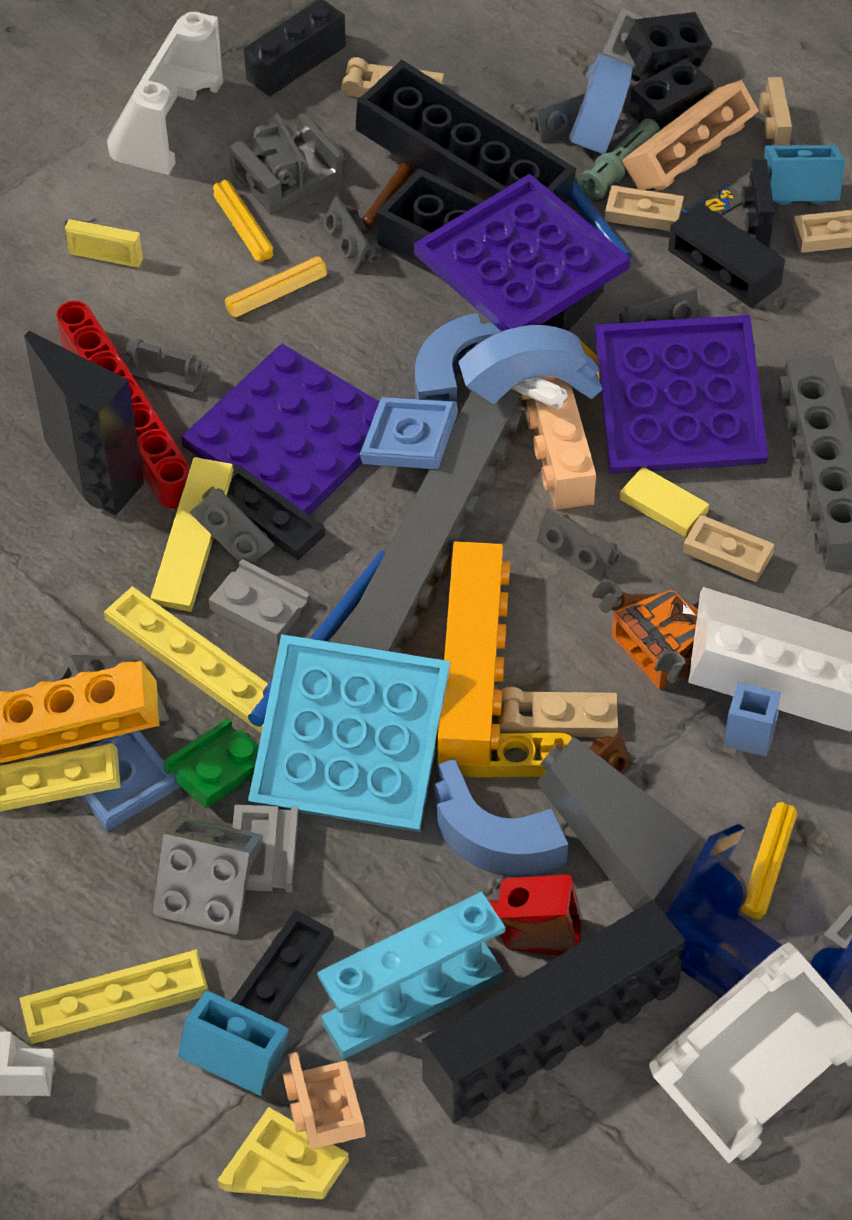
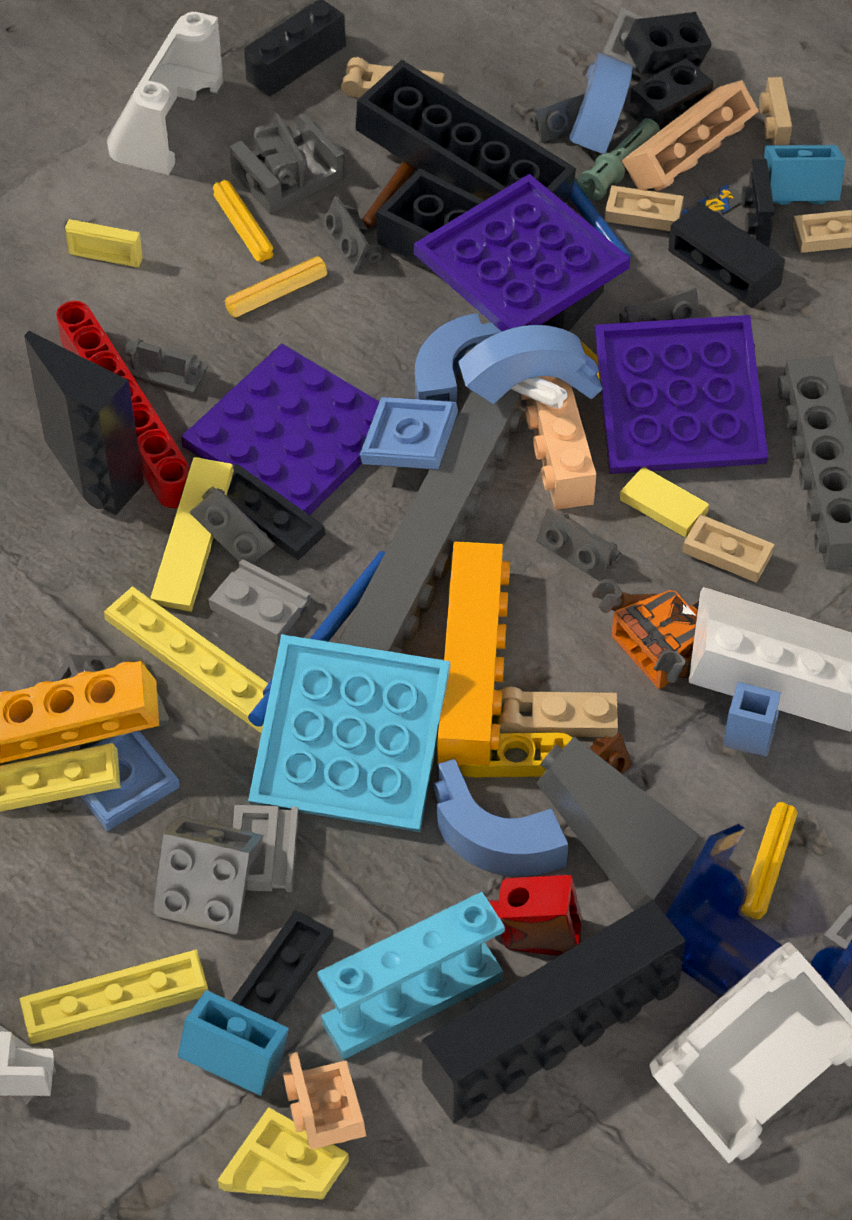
green plate [163,718,259,809] -> none

